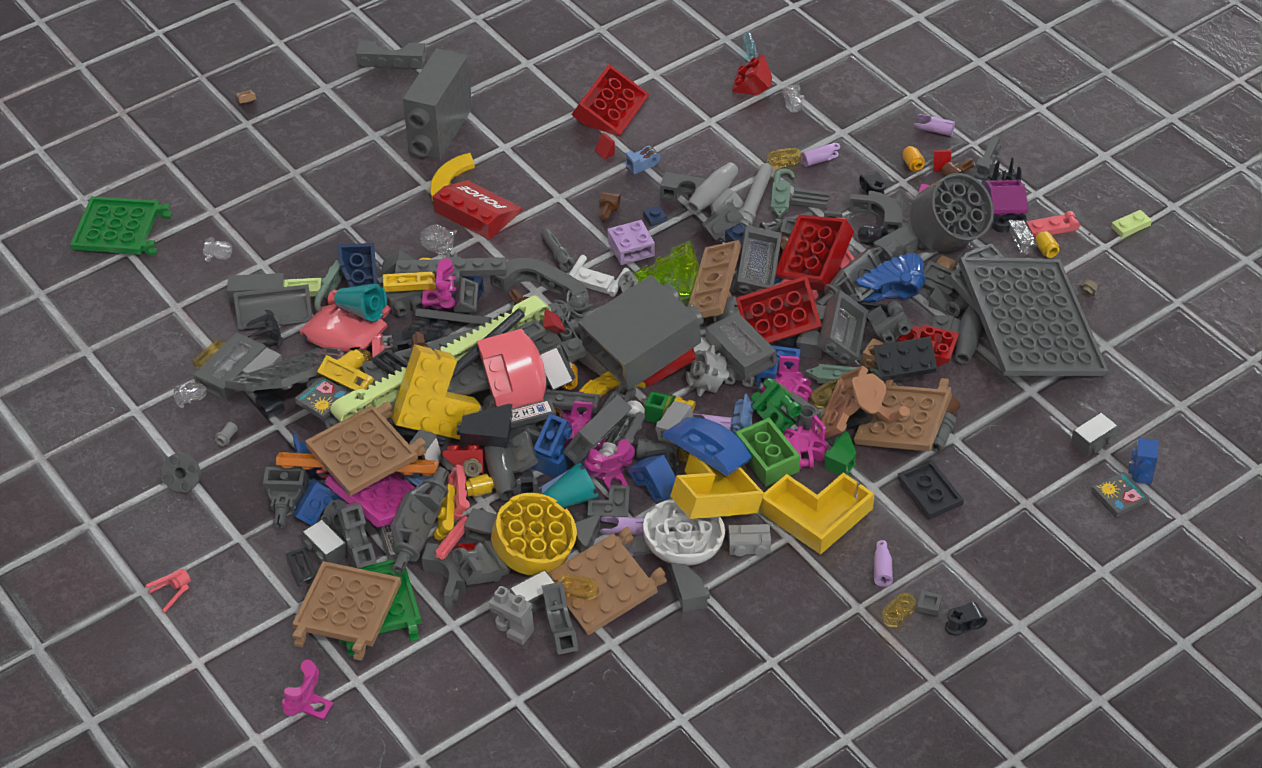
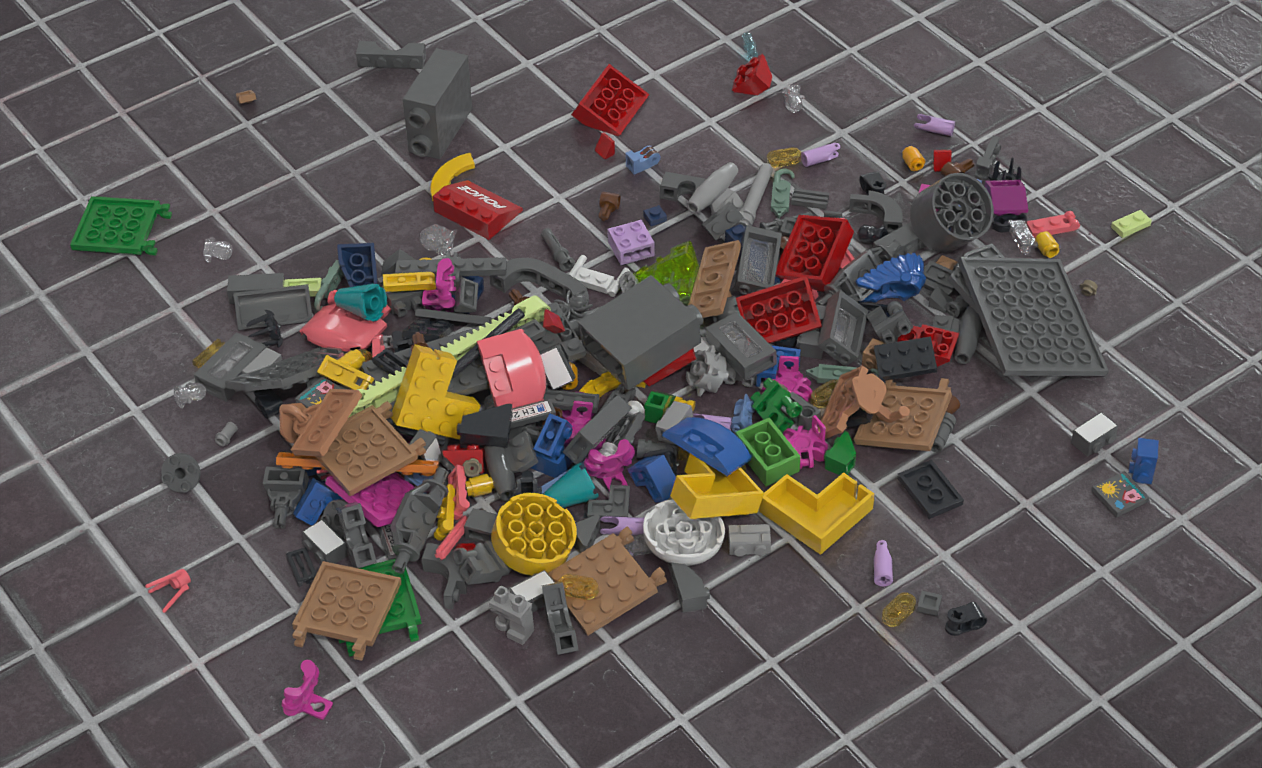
none -> nougat plate [280,389,362,457]

